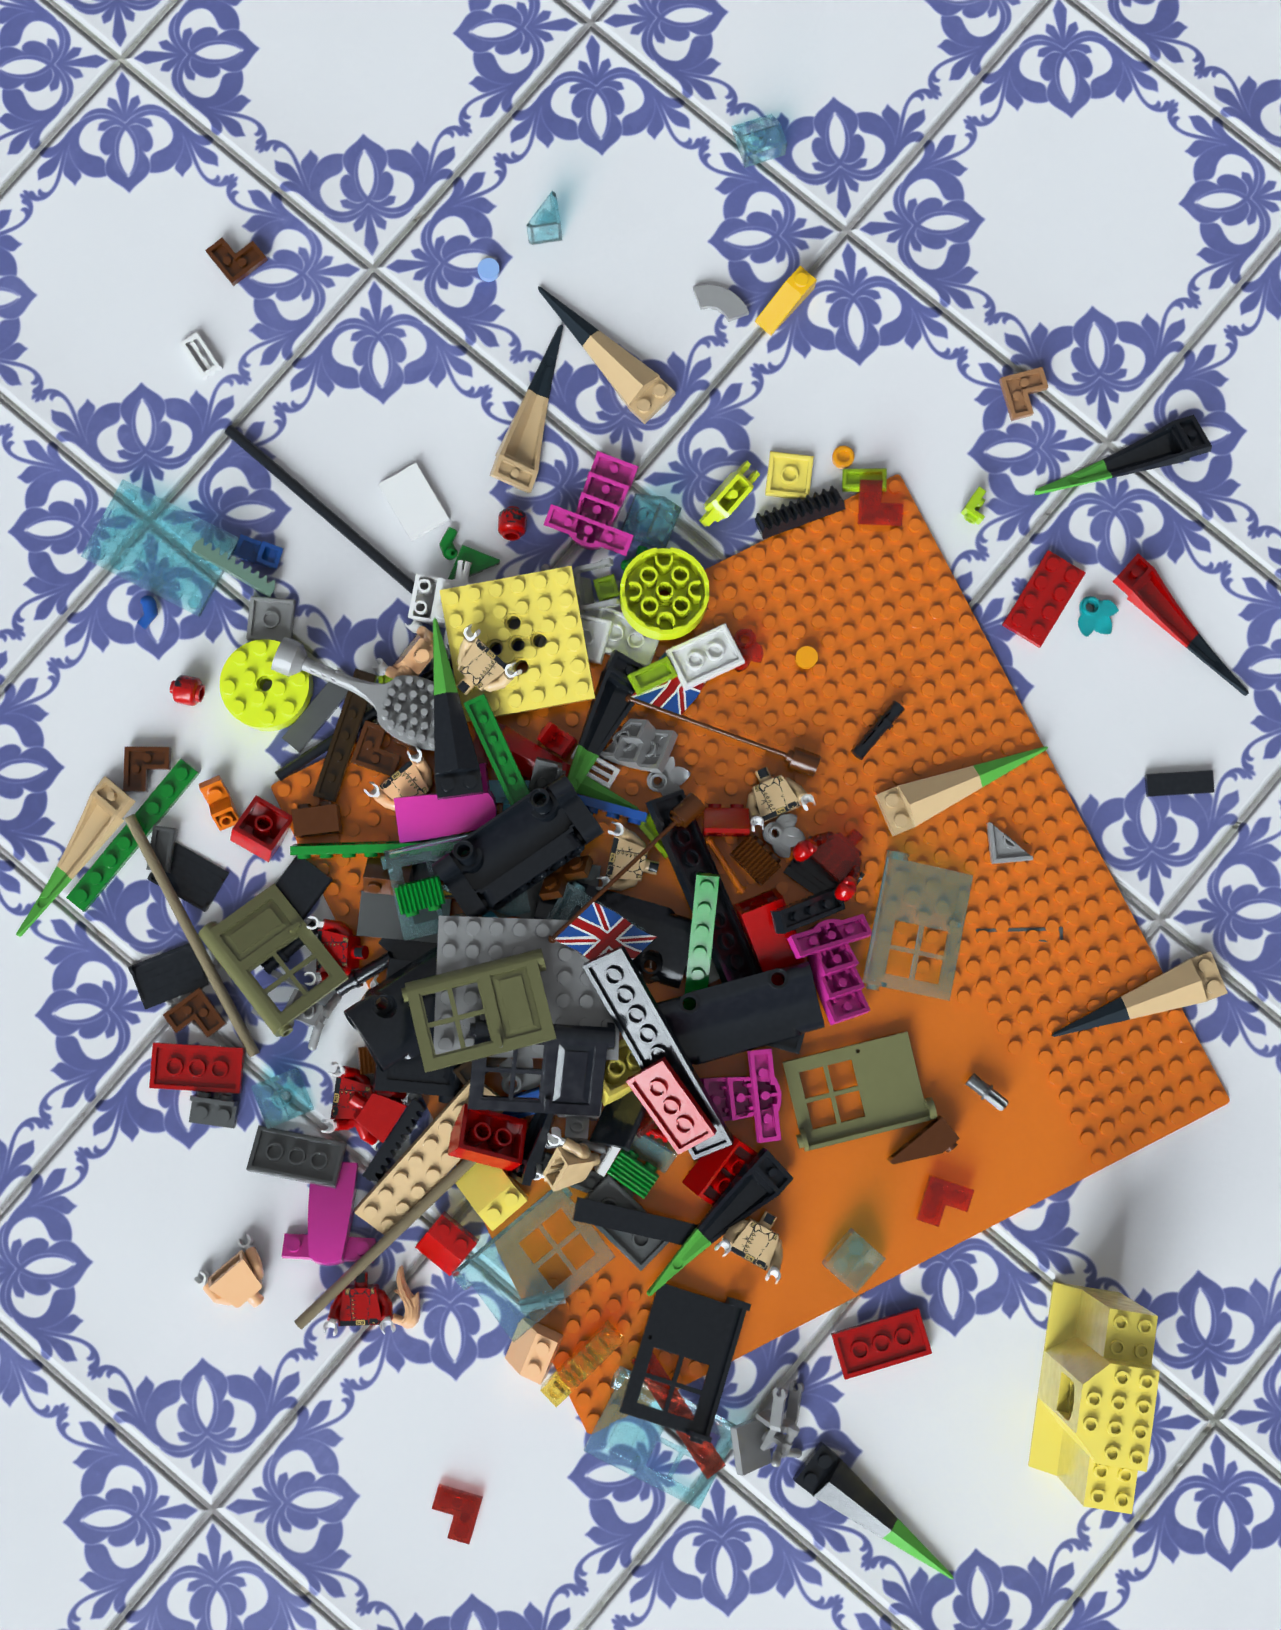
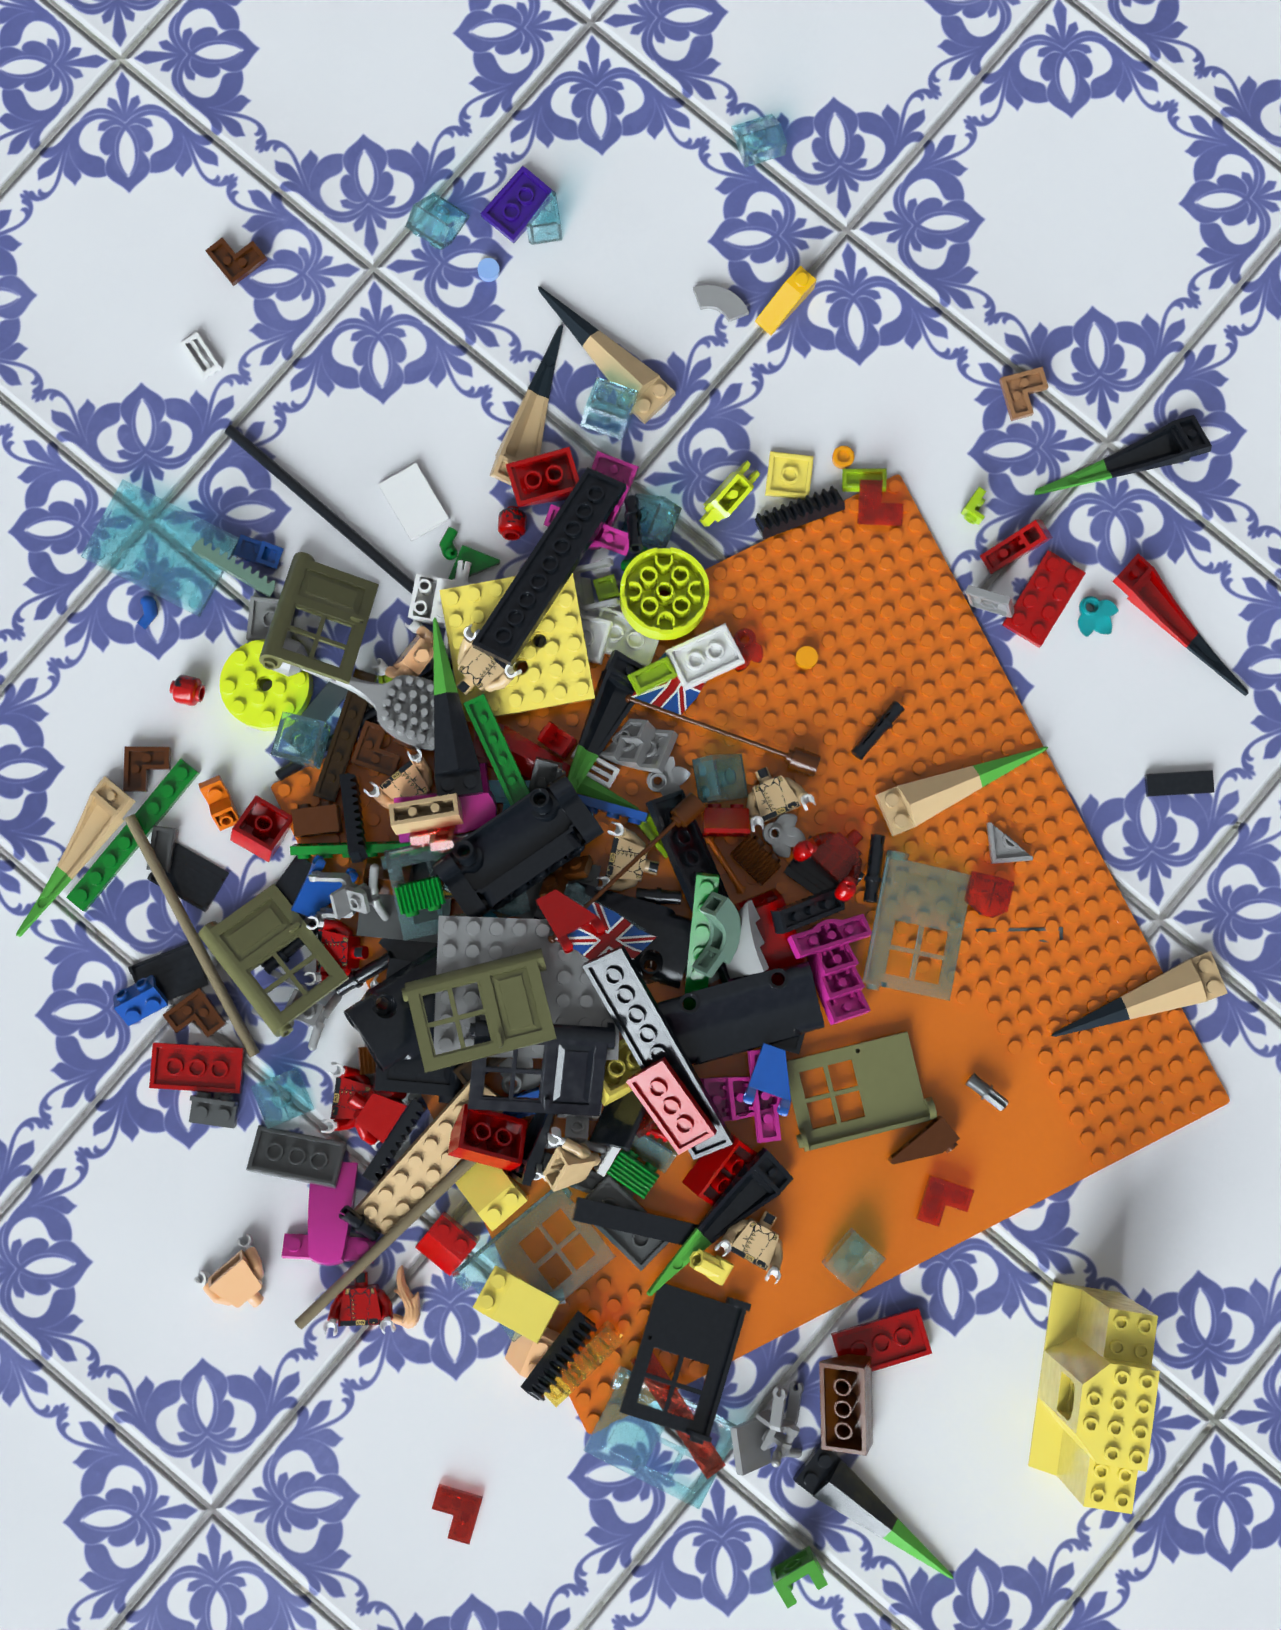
none -> blue bracket [113,975,168,1026]
none -> olive door [259,552,379,685]
none -> clear light blue slope [270,711,332,769]
none -> blue flag [291,855,358,917]
none -> light grey piece [308,864,390,921]
none -> black gear [339,773,368,863]
none -> black pin [339,1205,381,1242]
none -> tan brick [388,793,464,835]
none -> clear light blue slope [405,193,470,250]
none -> clear red plate [409,825,458,853]
none -> black plate [472,467,627,666]
none -> light yellow slope [472,1266,560,1344]
none -> dark purple plate [481,166,556,243]
none -> red slope [506,447,579,507]
none -> black gear [520,1311,597,1401]
none -> red flag [536,889,606,954]
none -> clear light blue slope [580,377,639,440]
none -> black pin [624,495,643,554]
none -> black pin [636,887,682,905]
none -> light yellow piece [689,1249,734,1286]
none -> clear light blue slope [692,754,748,804]
none -> sand green arch [692,891,741,978]
none -> light grey slope [725,900,769,979]
none -> blue flag [743,1042,791,1116]
none -> bright green panel [770,1546,828,1609]
none -> reddish brown slope [819,1354,873,1456]
none -> black pin [863,834,885,903]
none -> clear red slope [964,871,1014,918]
none -> light grey tile [966,585,1015,618]
none -> red slope [980,519,1053,574]

